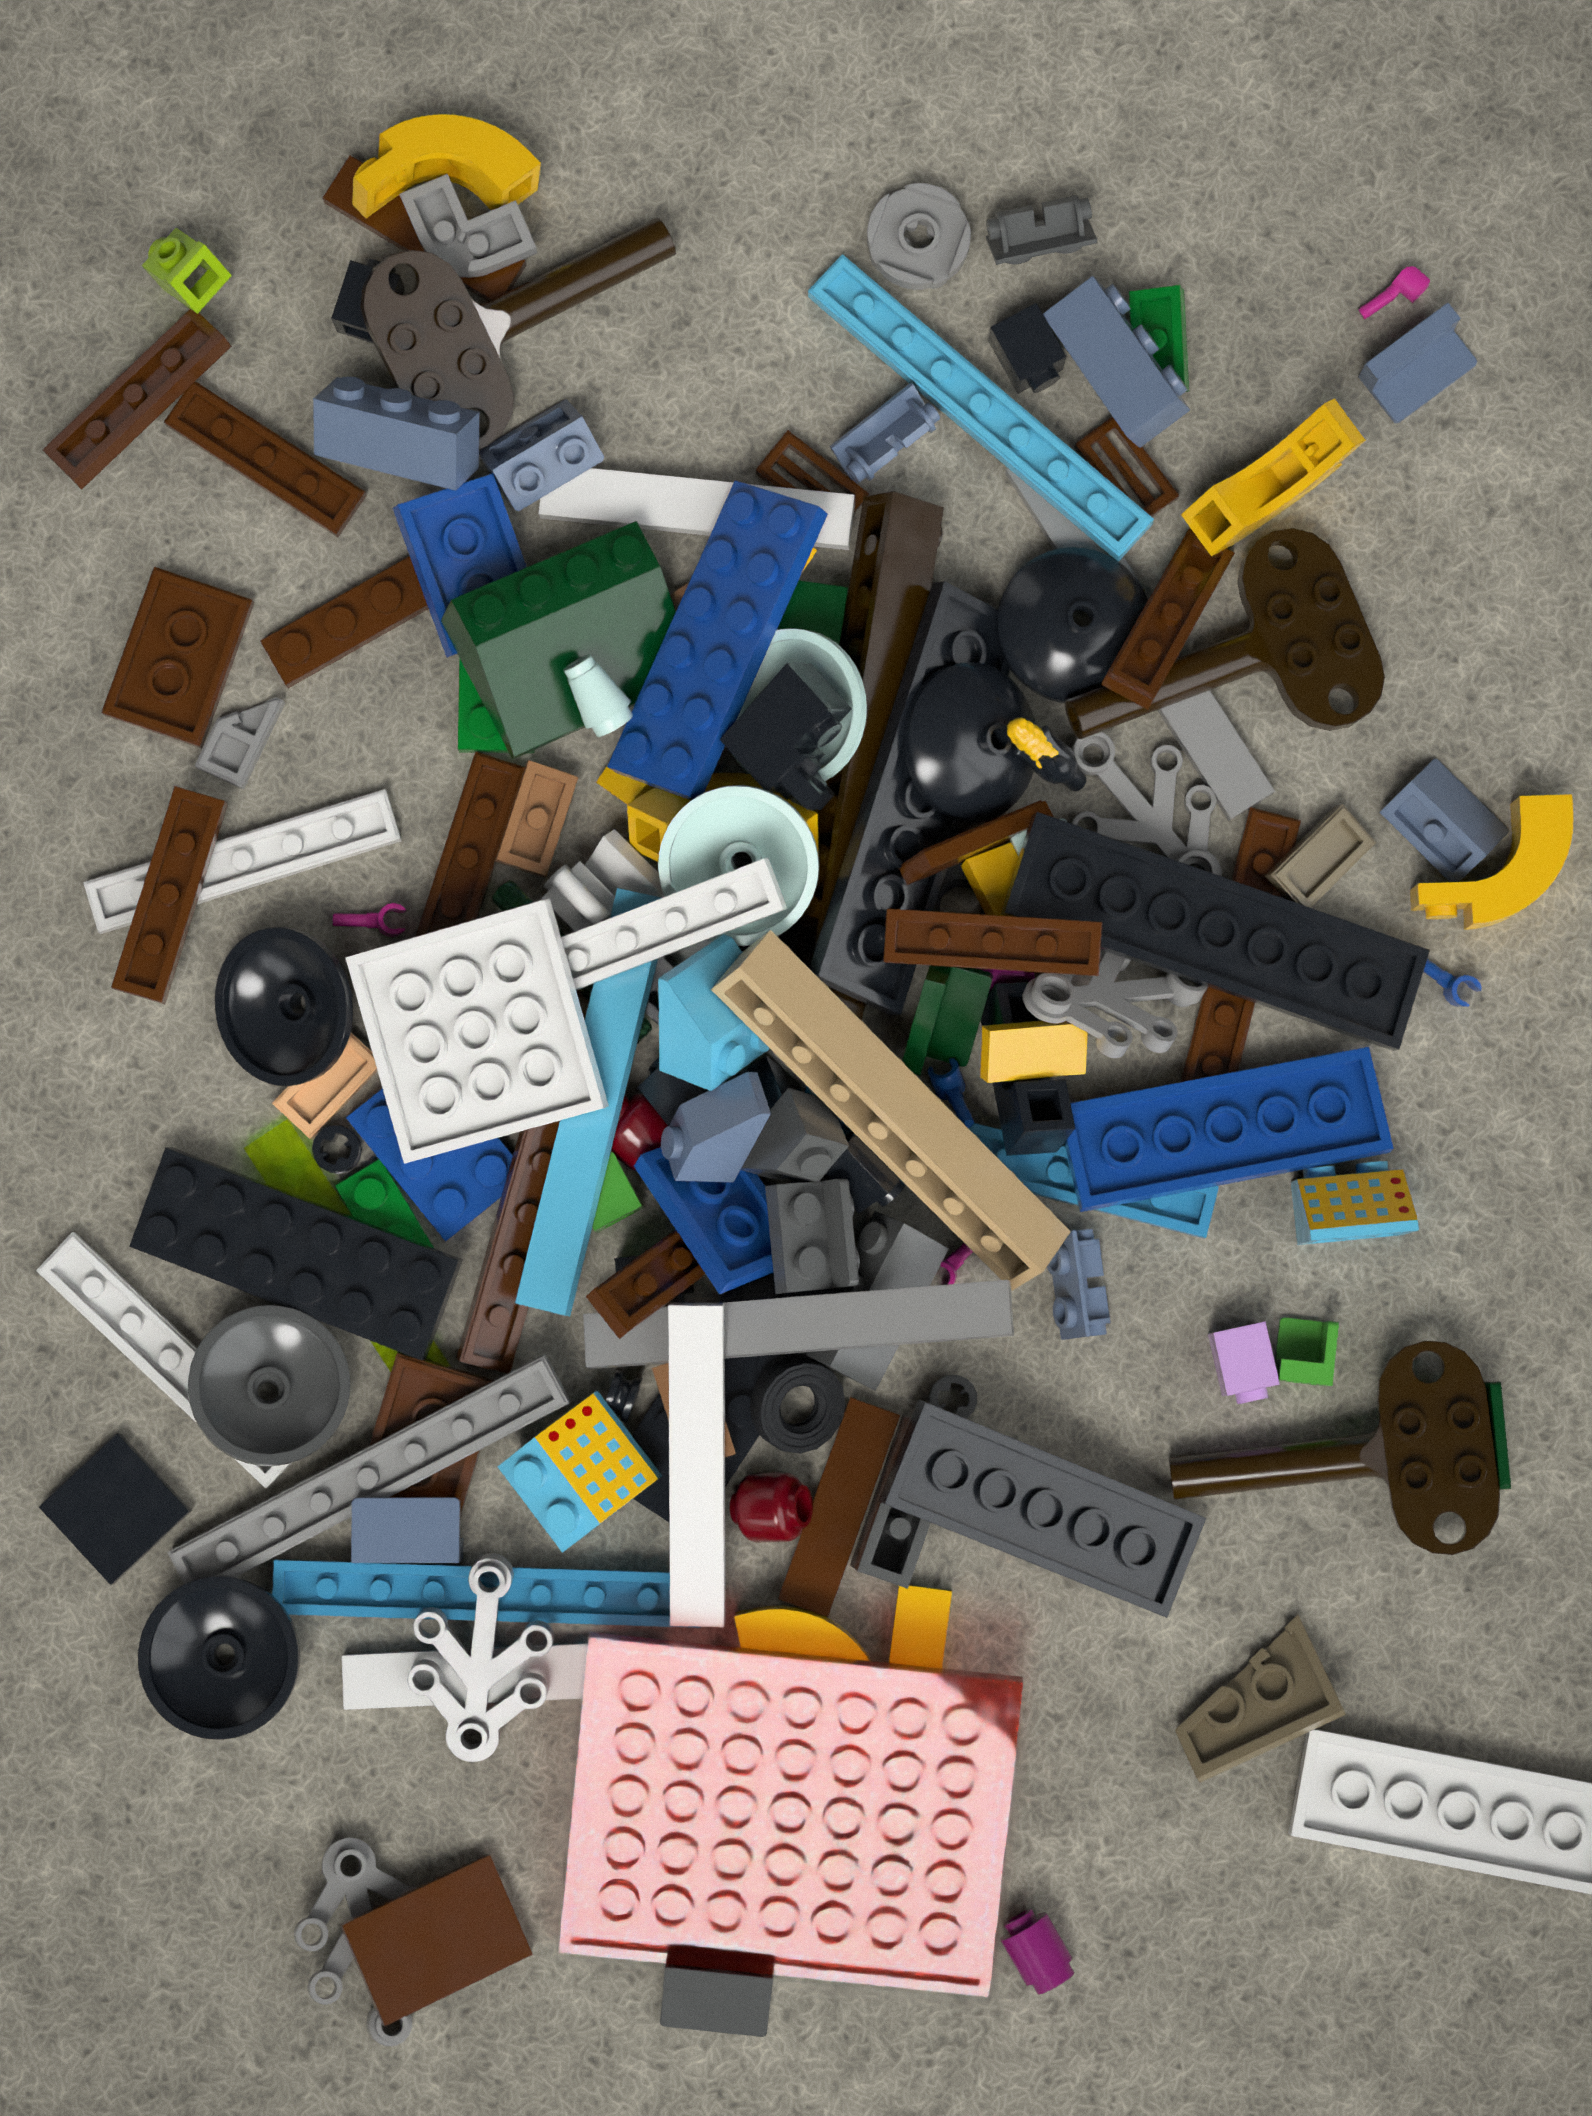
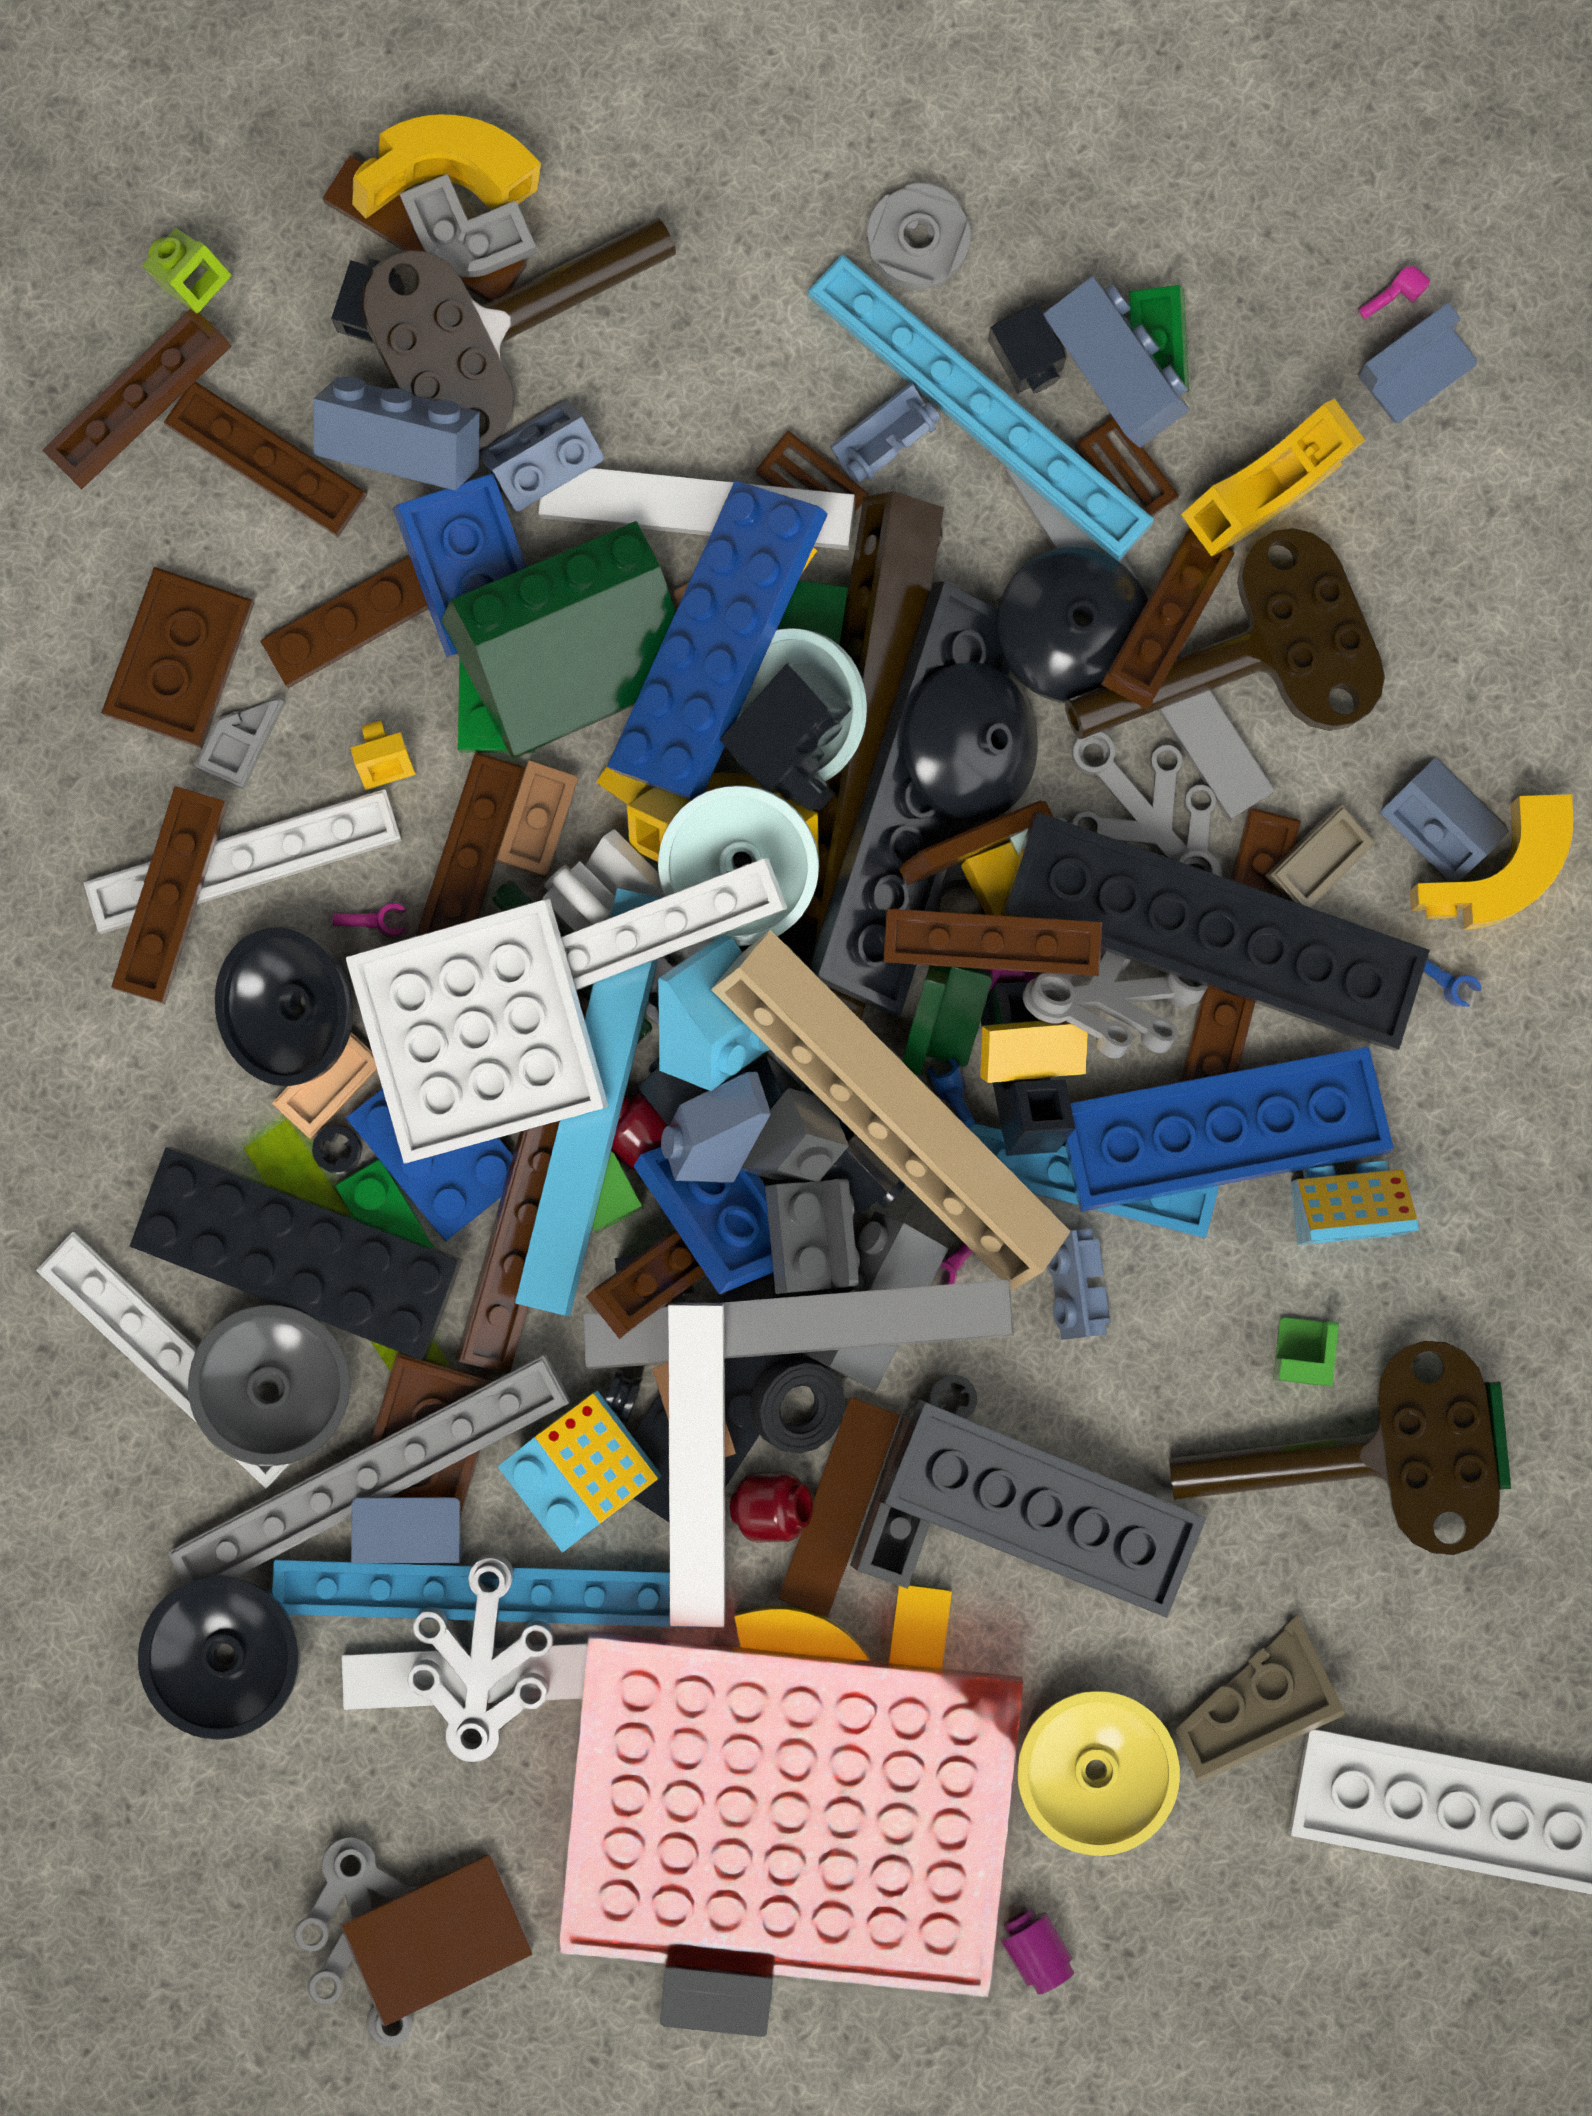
black tile [39,1433,192,1585] -> none
light aqua cone [563,654,633,737] -> none
dark grey hinge [986,195,1098,265] -> none
piece [1007,718,1086,792] -> none
lavender brick [1208,1321,1280,1404] -> none
none -> yellow tile [350,720,416,790]
none -> light yellow dish [1017,1691,1180,1856]

